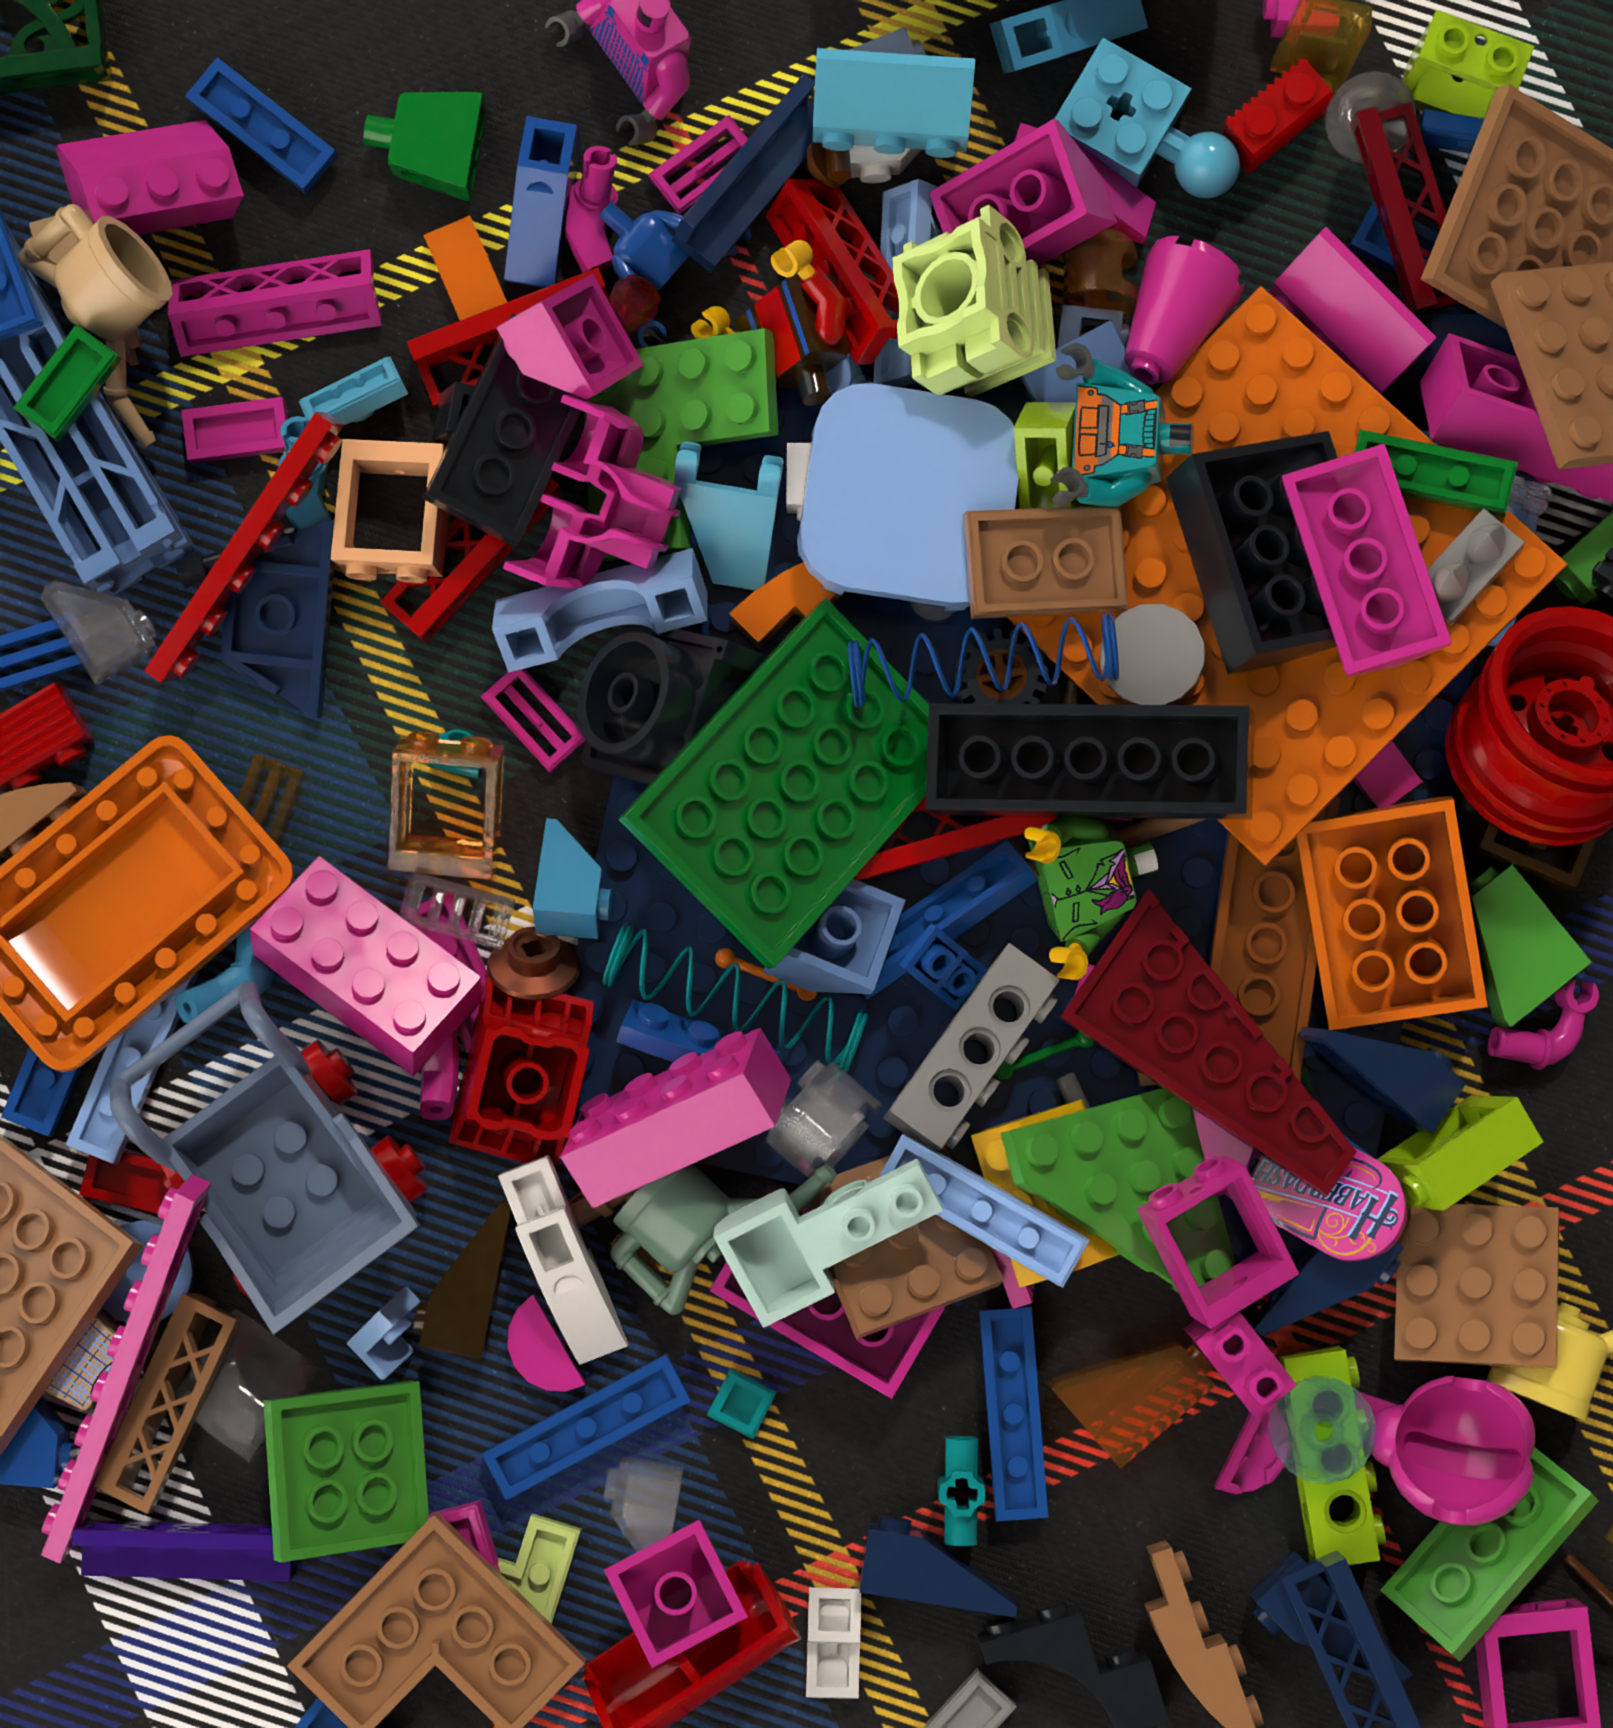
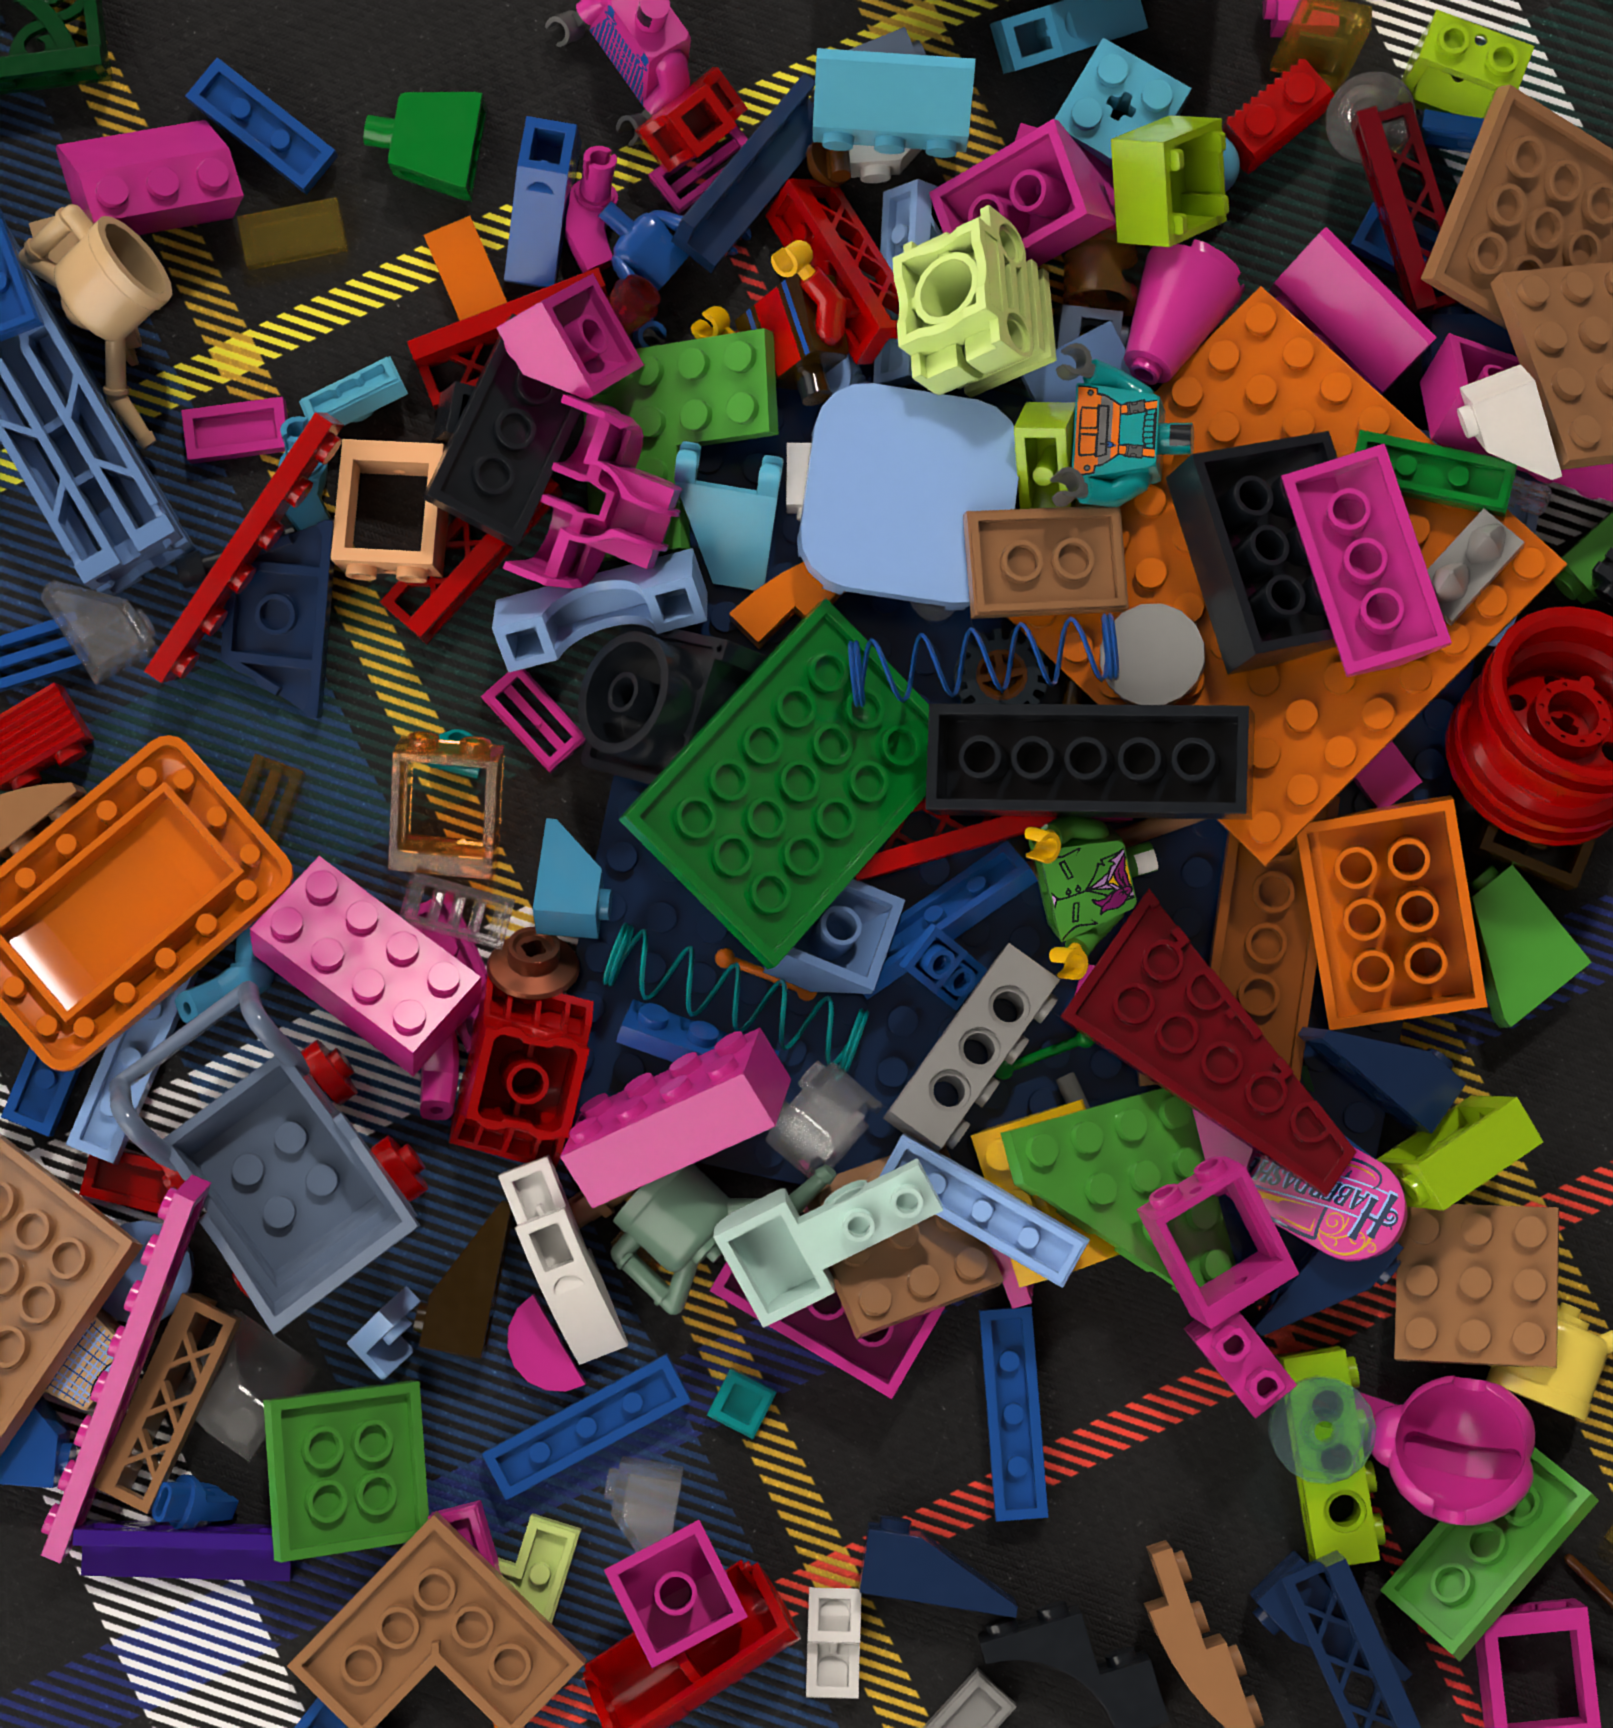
green tile [13,324,122,442] -> none
dark pink fence [168,249,382,357] -> none
teal axle [937,1436,985,1546] -> none
clear orange slope [1047,1341,1216,1469] -> none
dark pink tile [1214,1404,1291,1494] -> none
dark pink piece [1488,979,1599,1070] -> none
none -> blue piece [152,1474,239,1529]
none -> clear yellow tile [237,197,349,270]
none -> red brick [634,67,748,172]
none -> lime container [1111,115,1229,247]
none -> white slope [1457,364,1562,480]

